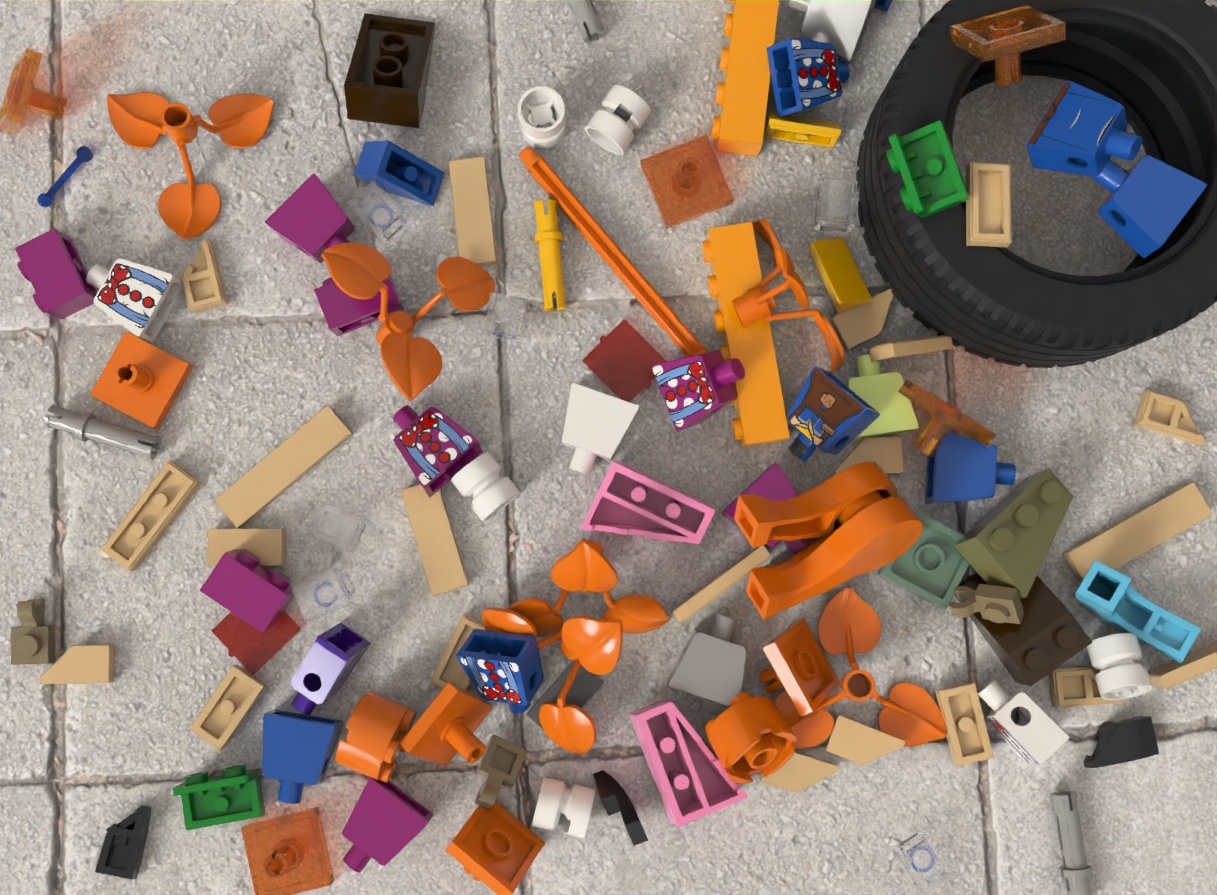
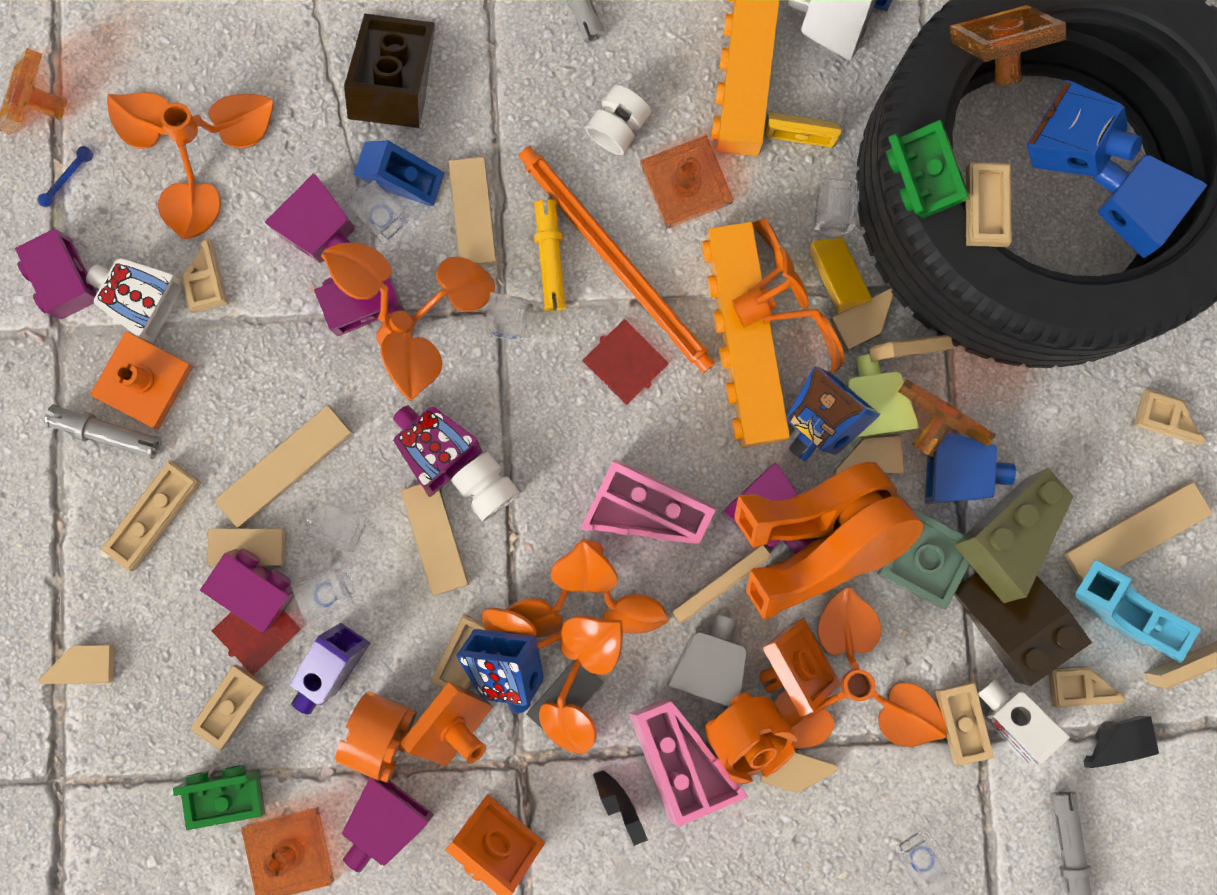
dark tan plate [11,599,55,665] -> none
black slope [95,805,151,879] -> none
blue torso [262,709,343,804] -> none
dark tan plate [474,735,527,810] -> none
white wheel [518,86,566,149] -> none
white wheel [532,776,595,839] -> none
white torso [562,383,639,476] -> none
torso [651,350,745,432] -> none
blue torso [766,38,850,117] -> none
tan tile [826,715,906,765] -> none
dark tan plate [949,584,1024,624] -> none
white wheel [1087,633,1152,700] -> none

